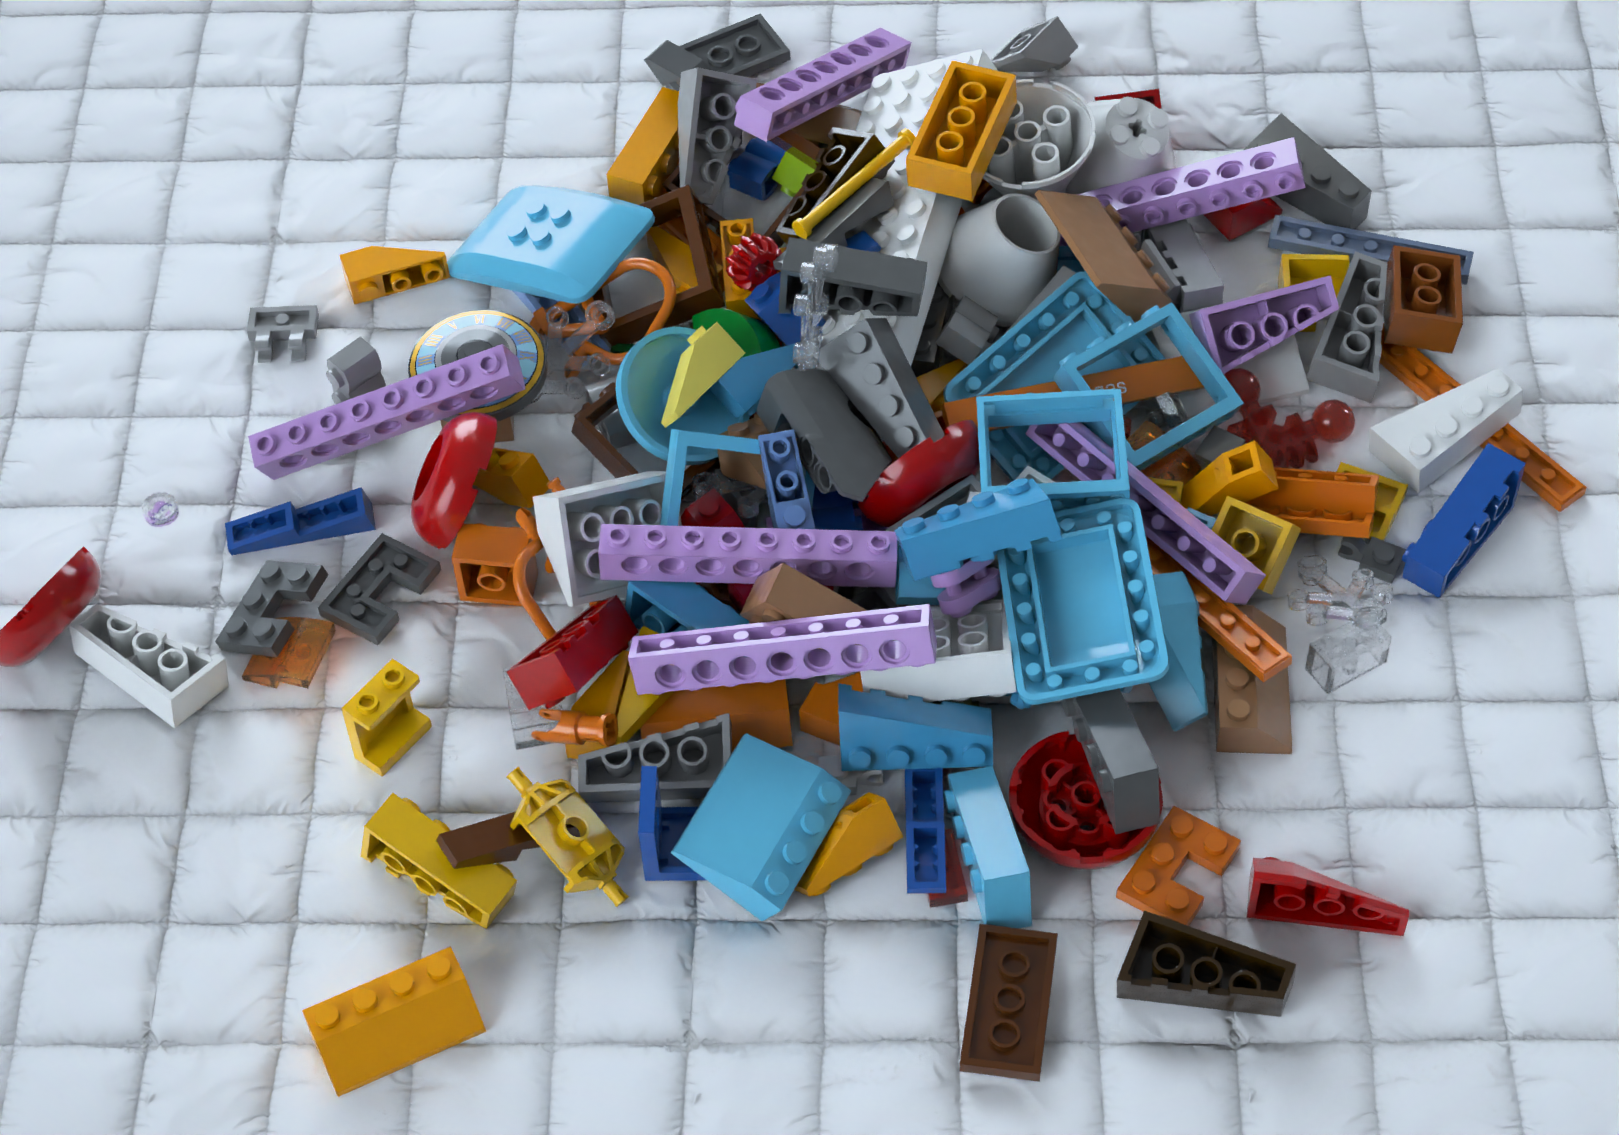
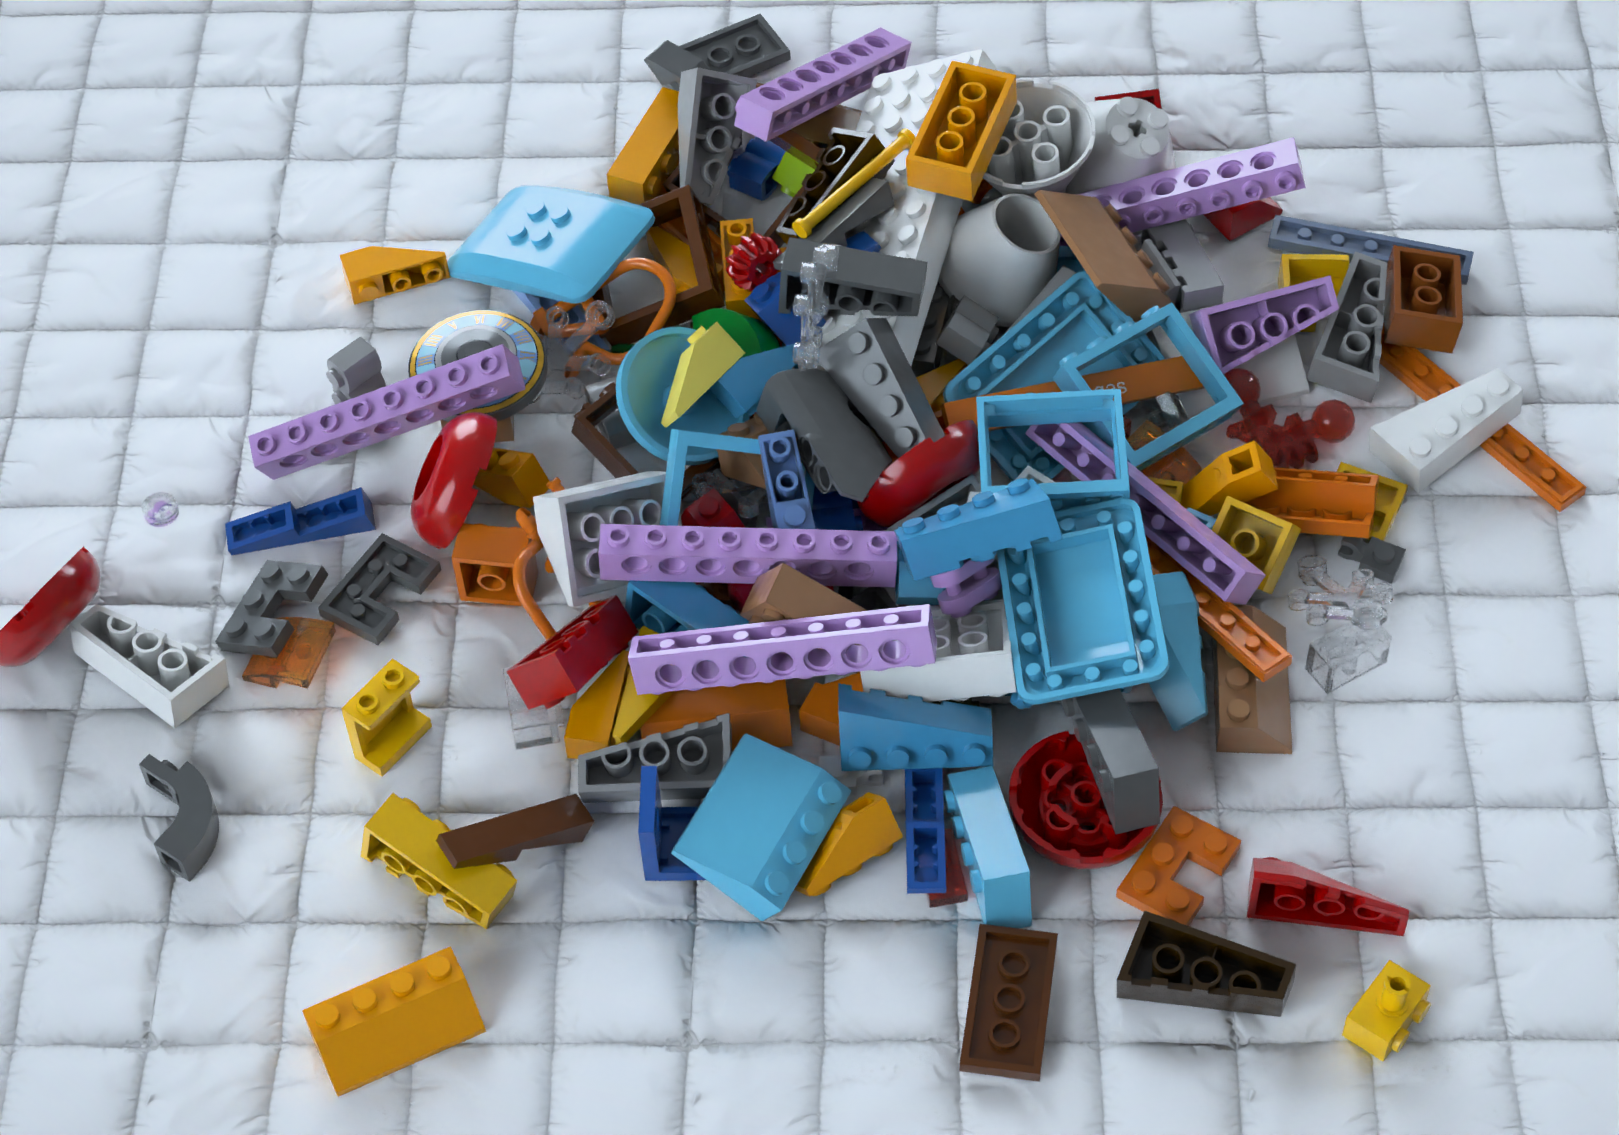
light grey plate [247,305,319,363] -> none
yellow plate [506,767,629,907] -> none
orange piece [531,709,618,747] -> none
light grey slope [991,16,1079,72] -> none
dark grey panel [1195,425,1246,465] -> none
dark grey wedge [1243,113,1372,229] -> none
blue wedge [1402,443,1526,598] -> none
none -> dark grey arch [139,754,219,882]
none -> yellow brick [1342,960,1431,1061]

